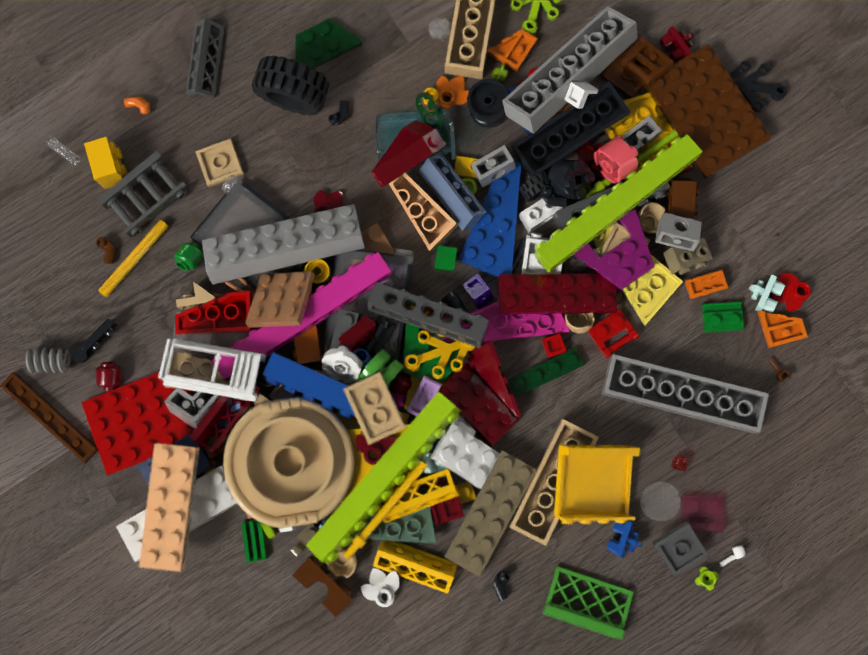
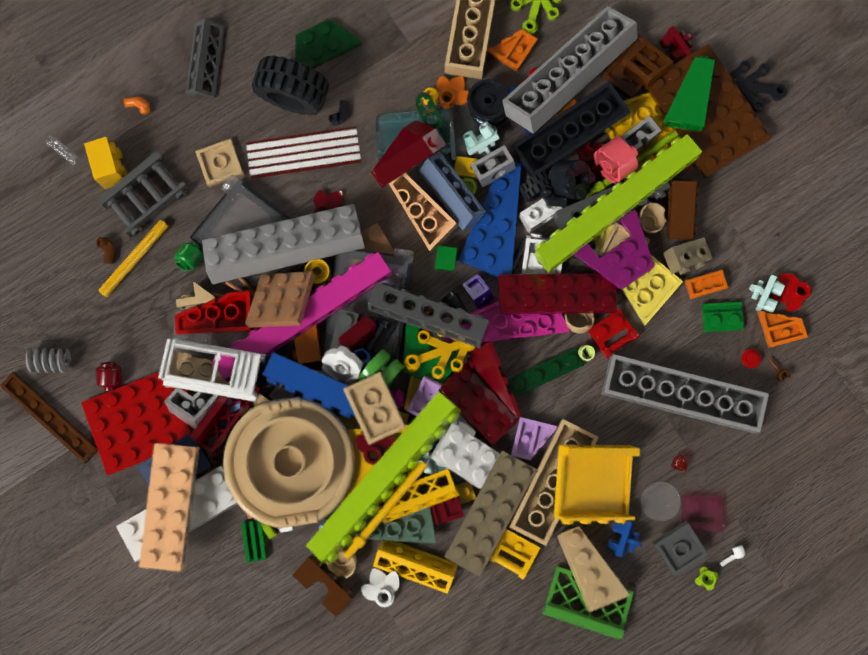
black hinge [72,319,118,363] -> none
dark tan plate [291,523,319,556] -> none
dark red piece [390,373,412,395] -> none
clear gear [428,17,451,41] -> none
lime plate [491,64,508,83] -> none
black arm [492,571,510,601] -> none
red plate [541,333,567,359] -> none
white panel [564,81,599,109] -> none
light grey brick [655,213,702,252] -> none
none -> sticker [246,126,361,179]
none -> light aqua hips [463,121,500,155]
none -> yellow plate [489,529,540,579]
none -> lavender wing [511,417,557,461]
none -> tan wedge [557,526,630,612]
none -> yellowish green hinge [578,345,595,361]
none -> green slope [662,56,715,132]
none -> red plate [741,349,761,369]

